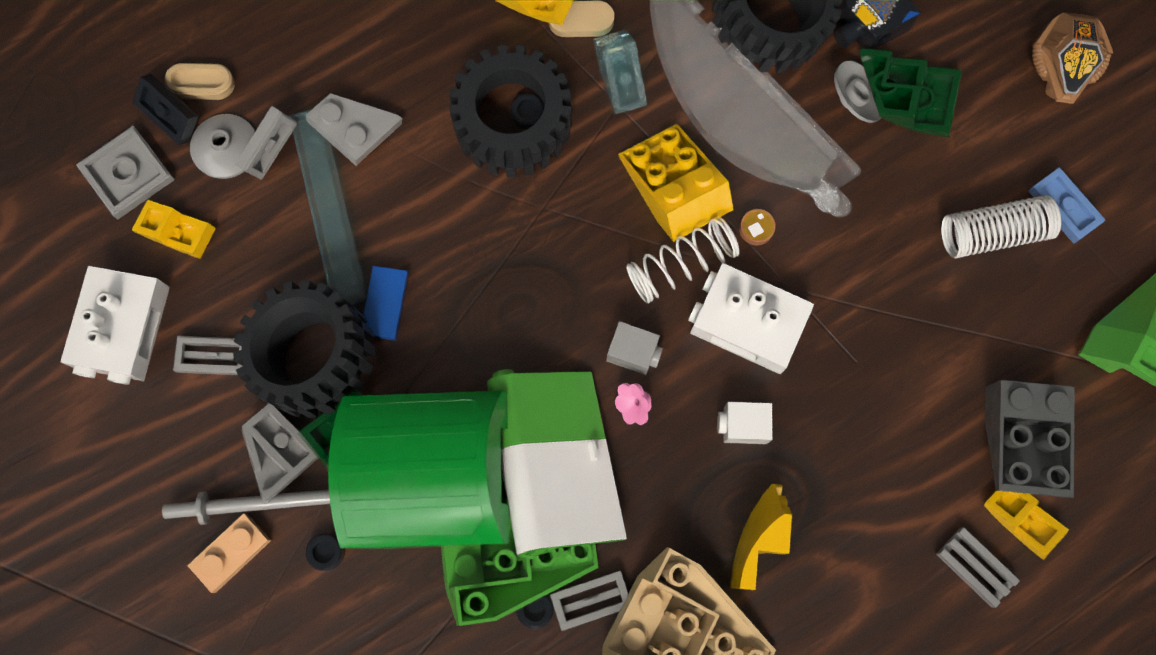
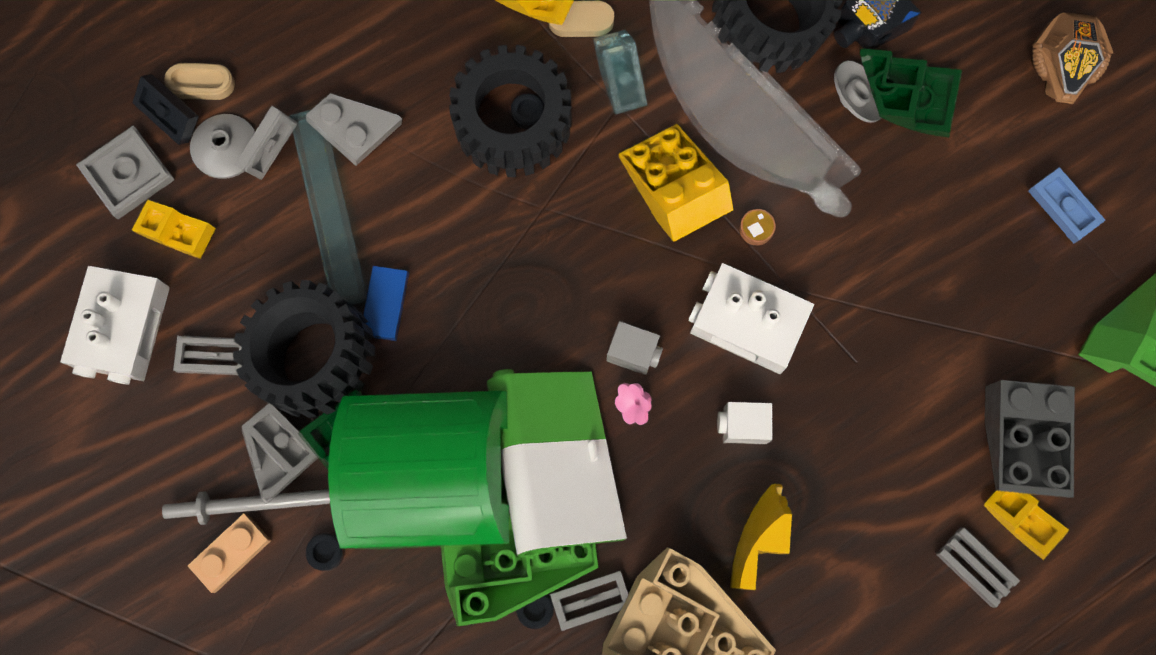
white piece [627,216,739,303] -> none
white piece [941,195,1062,259] -> none

